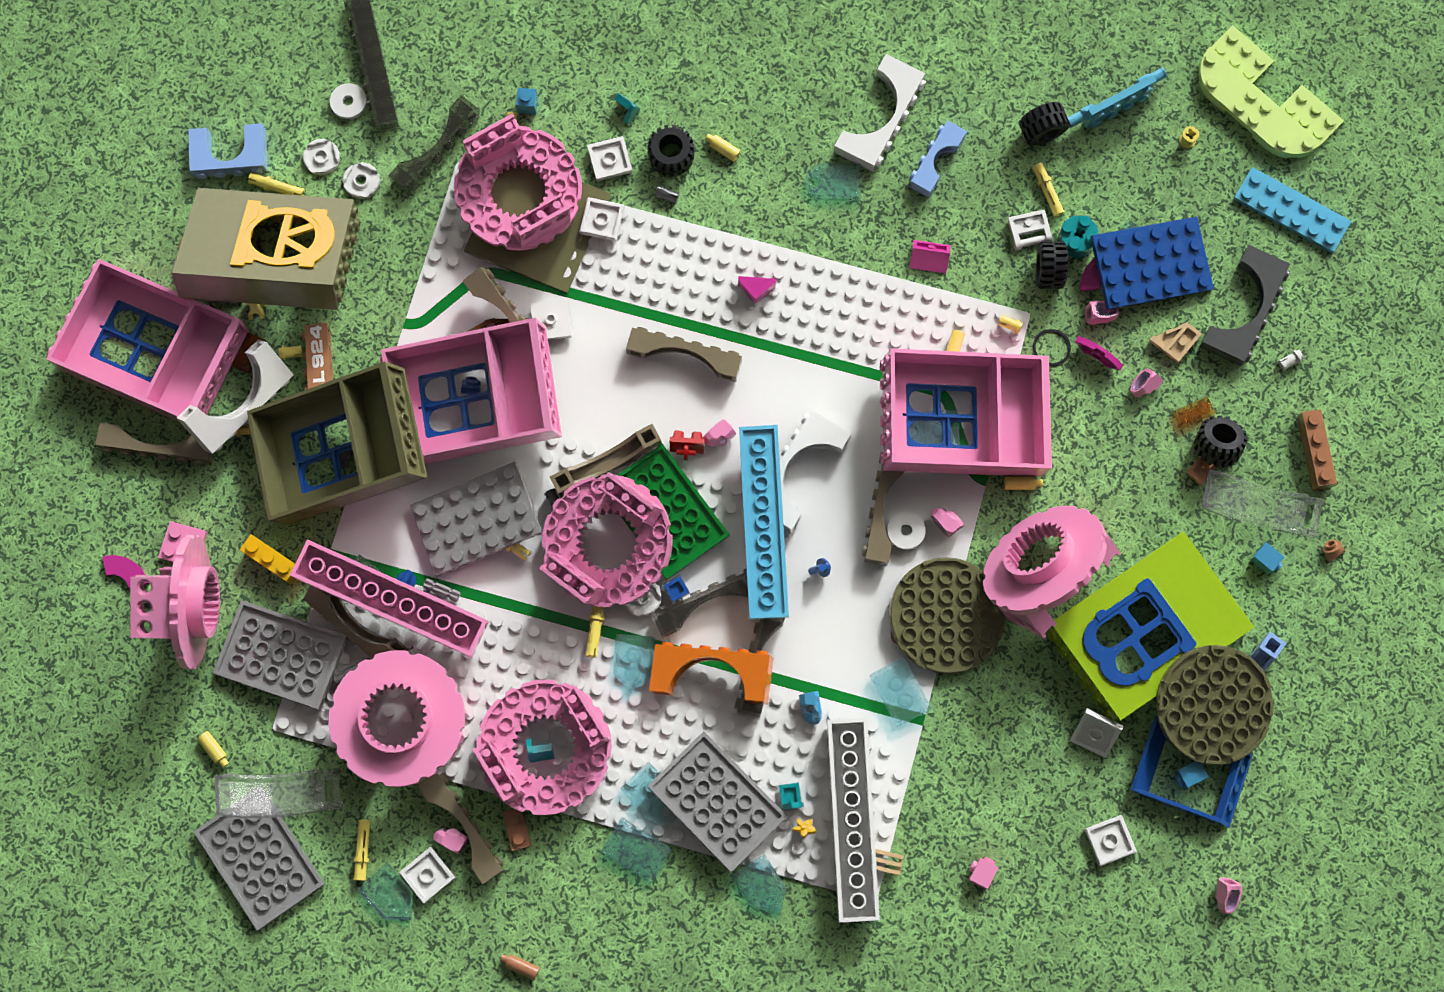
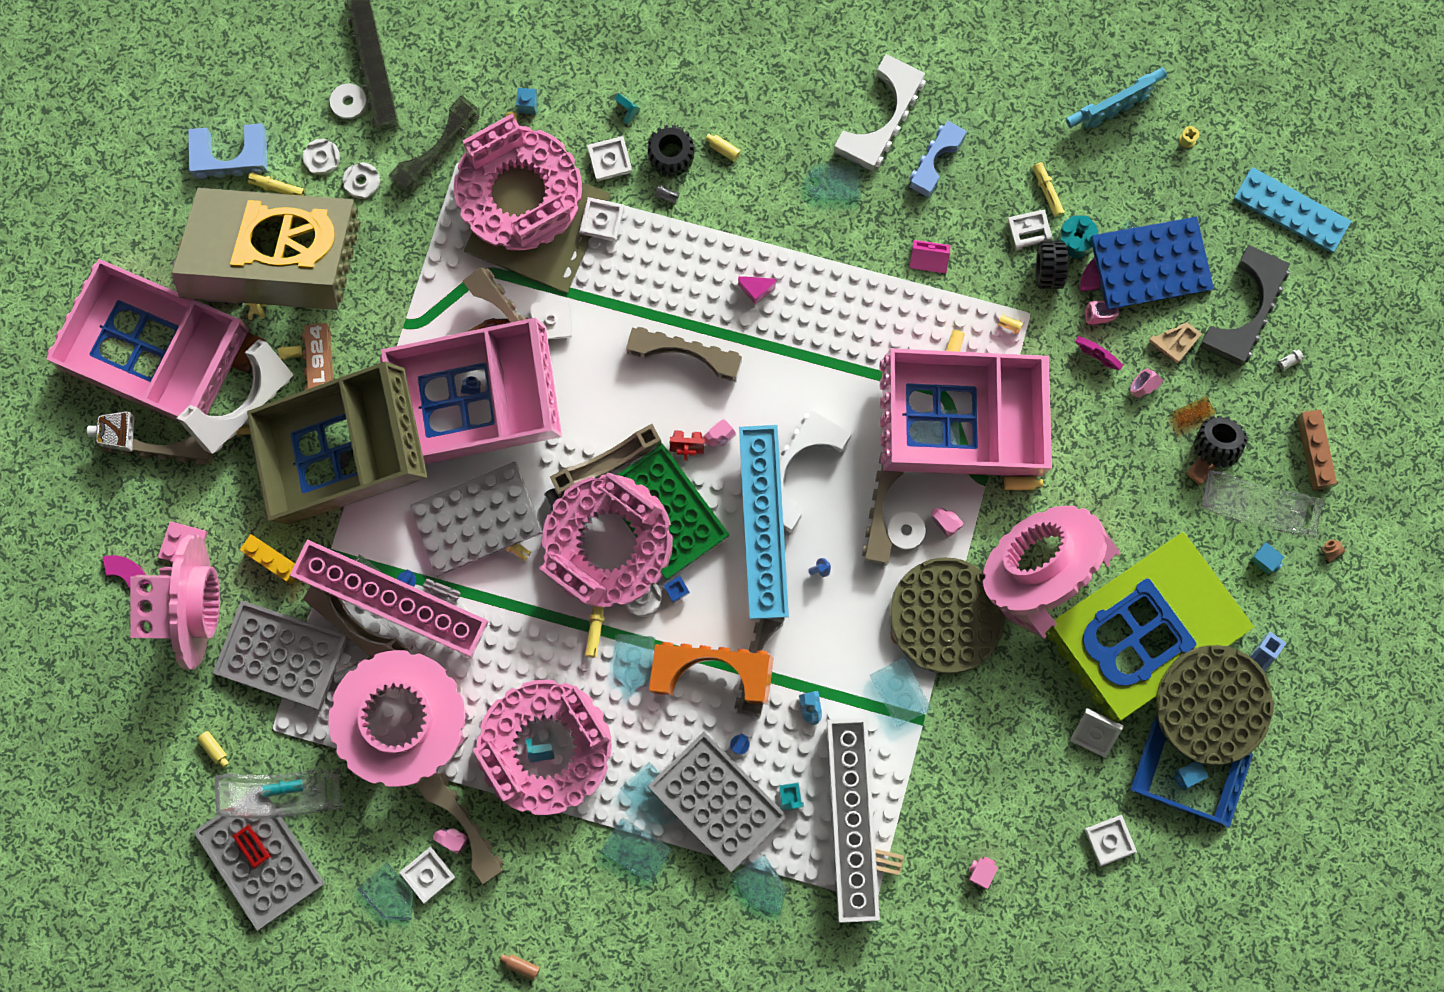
light yellow pin [353,820,371,881] -> none
nougat plate [502,809,532,851] -> none
clear smoke arch [652,568,748,638] -> none
yellow plant [792,818,816,839] -> none
black tyre [1018,102,1070,145] -> none
black piece [1033,329,1071,366] -> none
yellowish green plate [1198,25,1344,158] -> none
bright pink rock [1215,878,1242,914] -> none
none -> torso [87,412,135,452]
none -> red tile [232,824,272,869]
none -> teal pin [262,779,303,798]
none -> blue plate [730,733,750,755]

